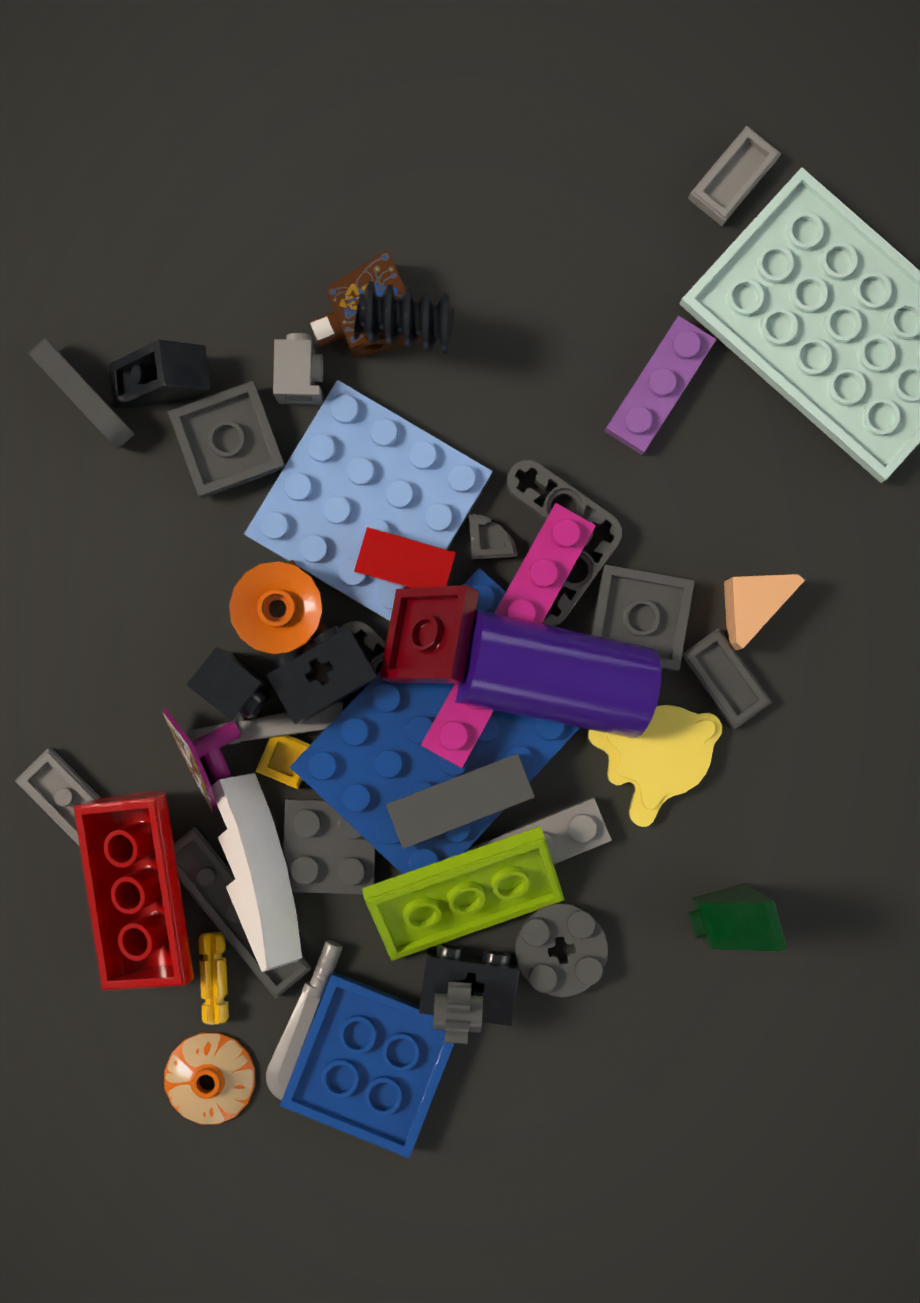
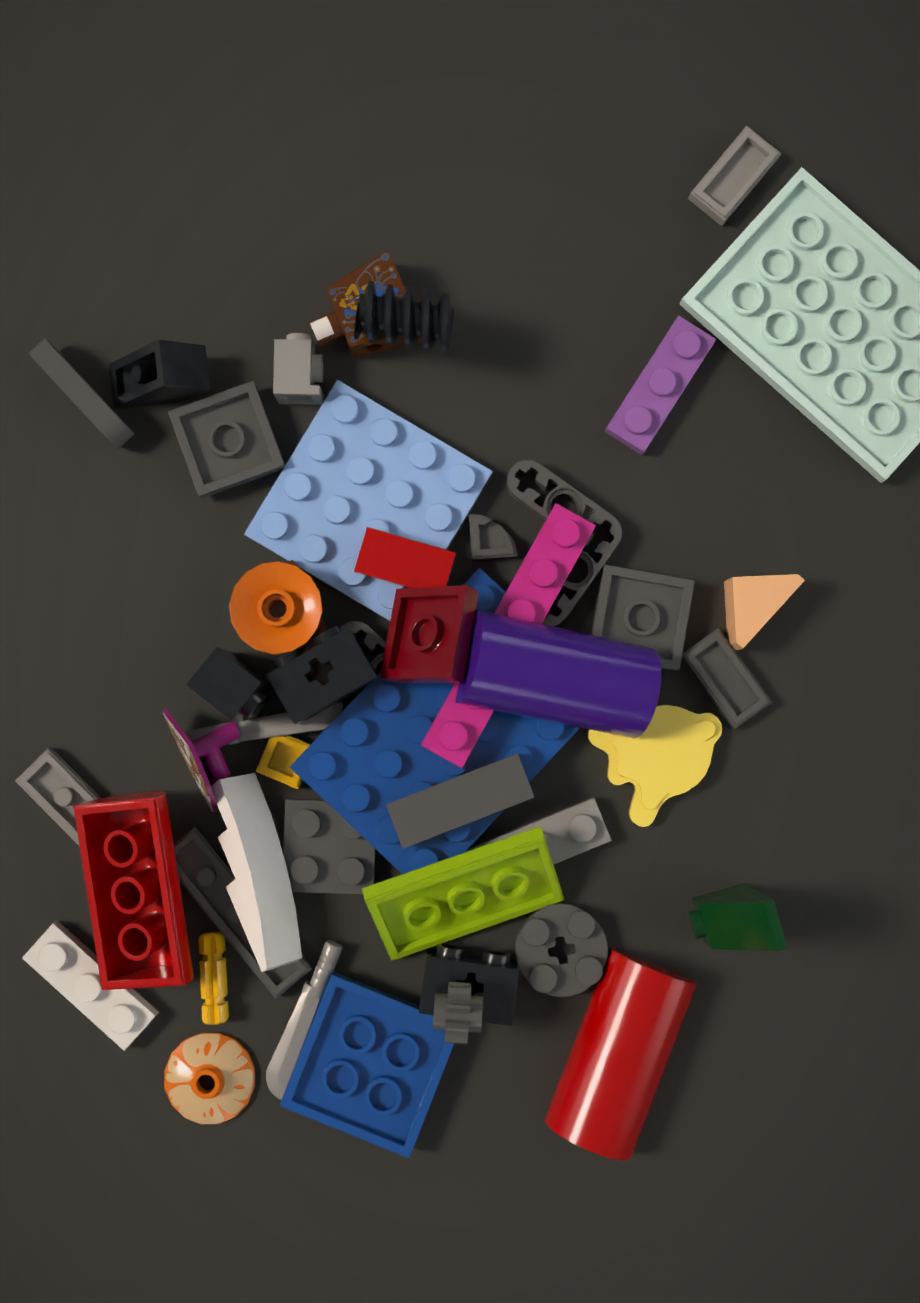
none -> white plate [22,921,159,1051]
none -> red brick [544,947,697,1161]

